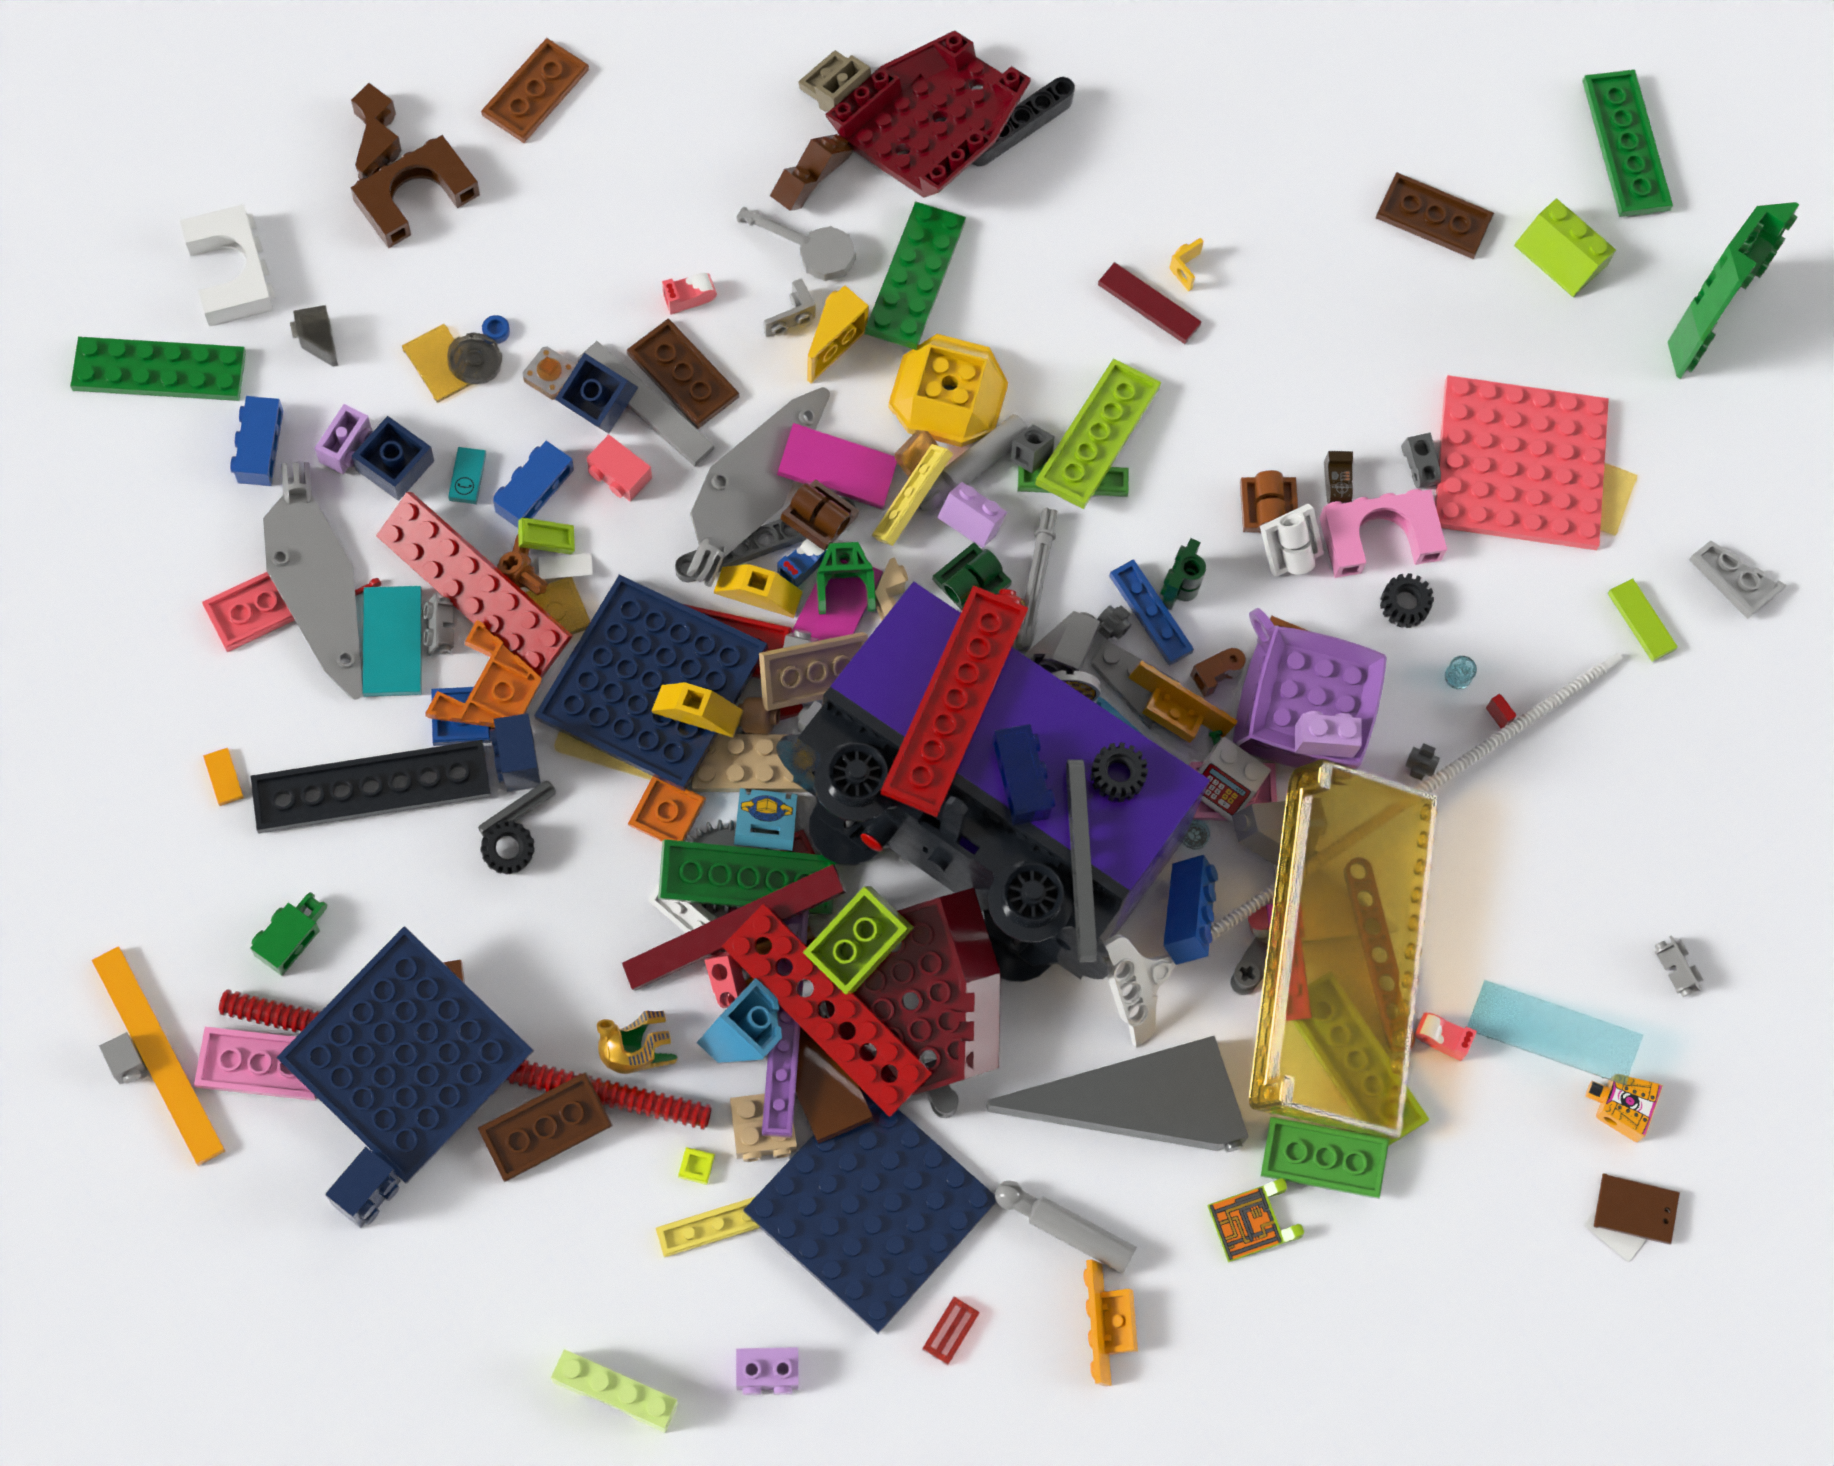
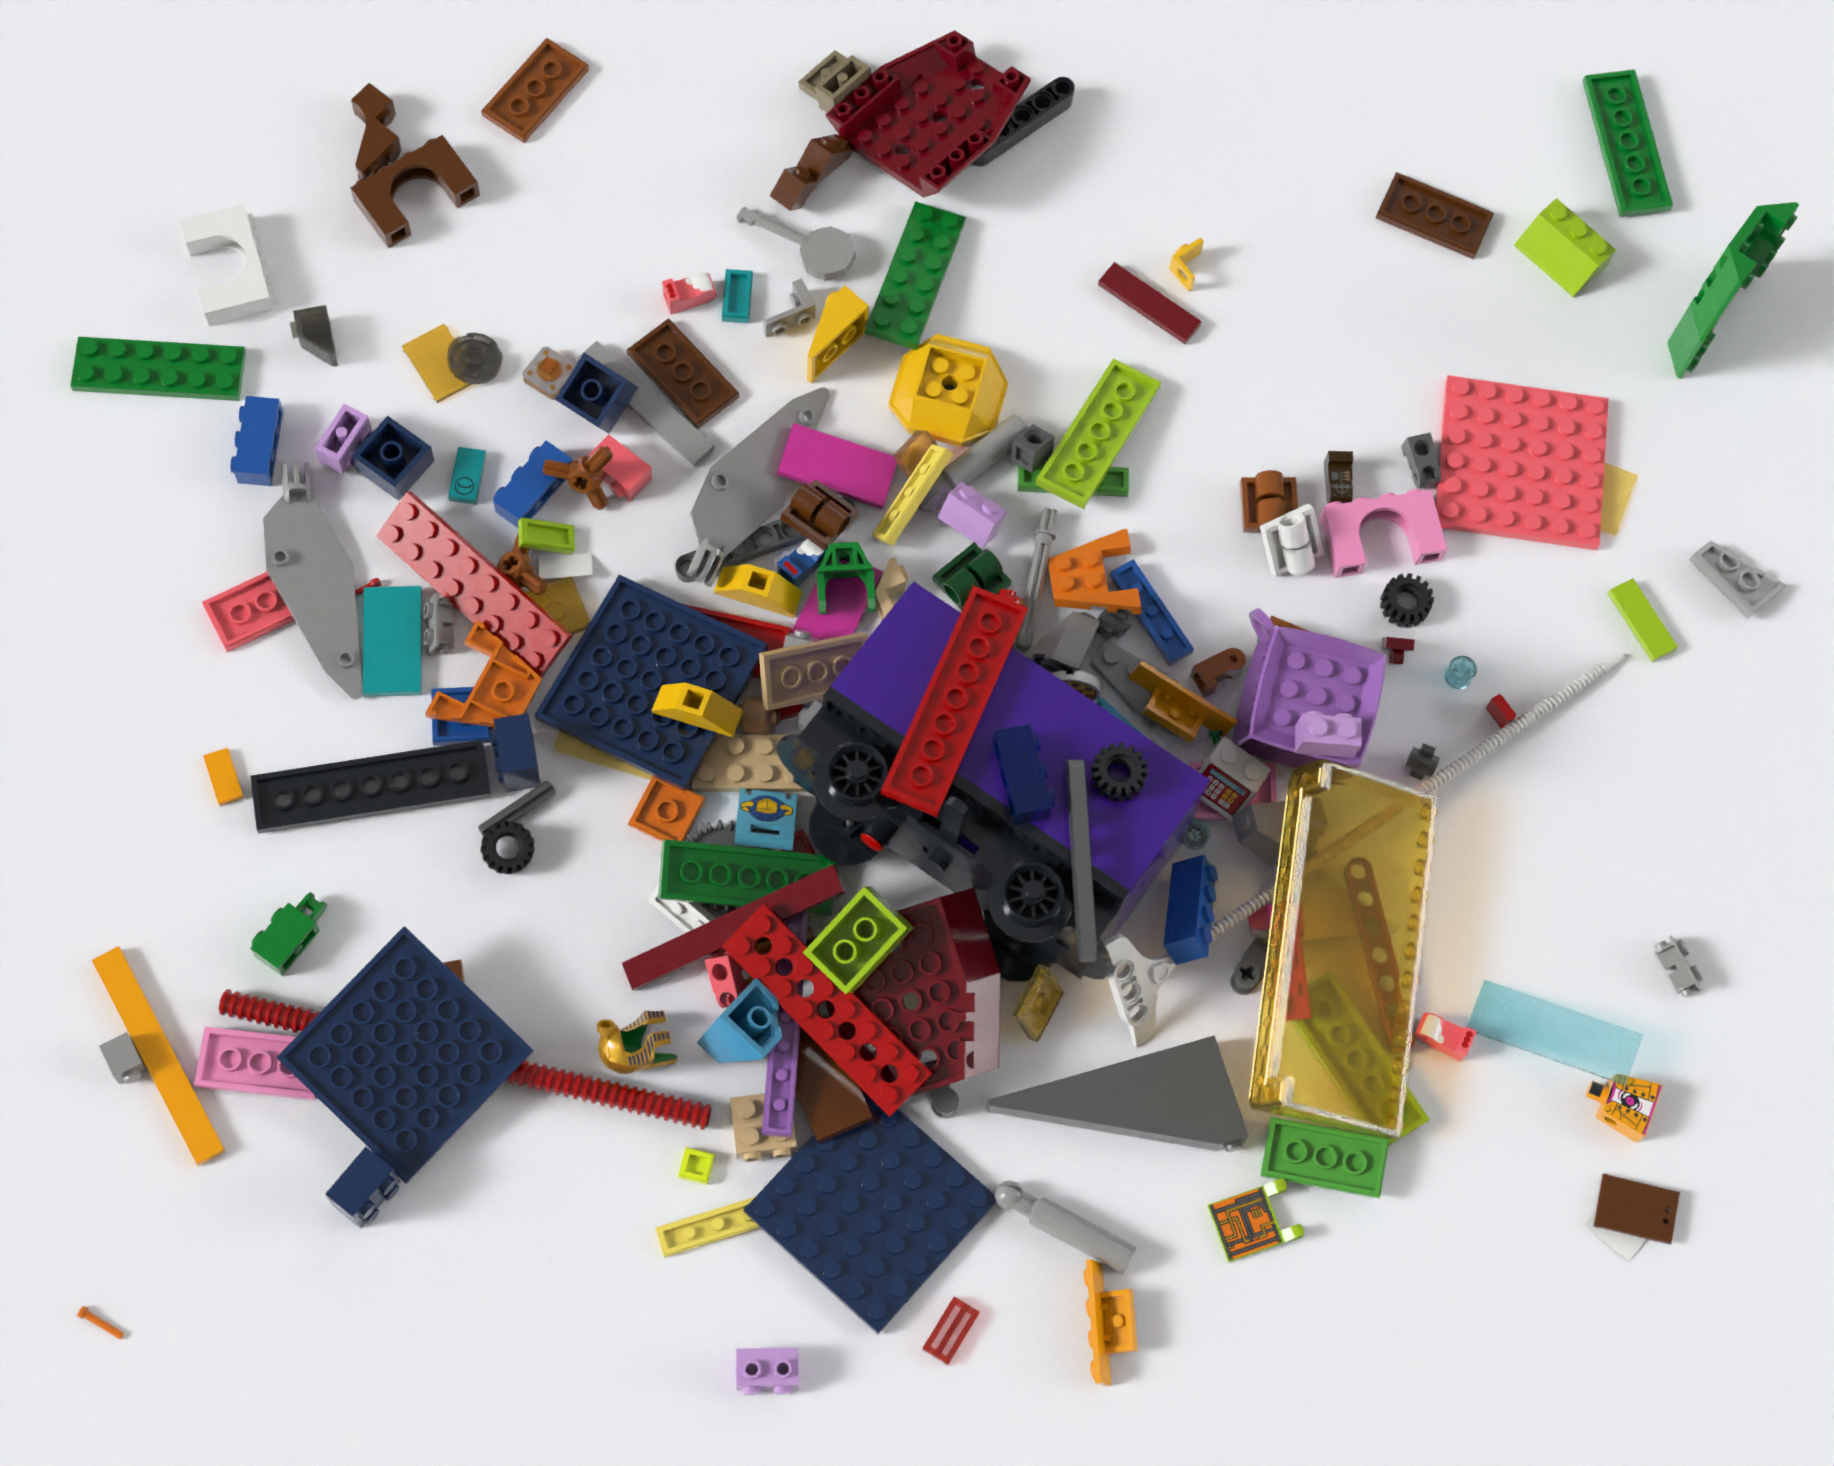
reddish brown tile [478,1072,613,1182] -> none
blue tile [482,315,510,344] -> none
yellowish green arch [551,1349,678,1433] -> none
dark green plate [1160,538,1206,610] -> none
none -> orange piece [77,1306,125,1340]
none -> dark orange bush [543,446,613,510]
none -> teal tile [722,269,753,323]
none -> clear yellow tile [1012,964,1064,1042]
none -> orange wing [1048,529,1142,615]
none -> dark red tile [1381,637,1415,664]

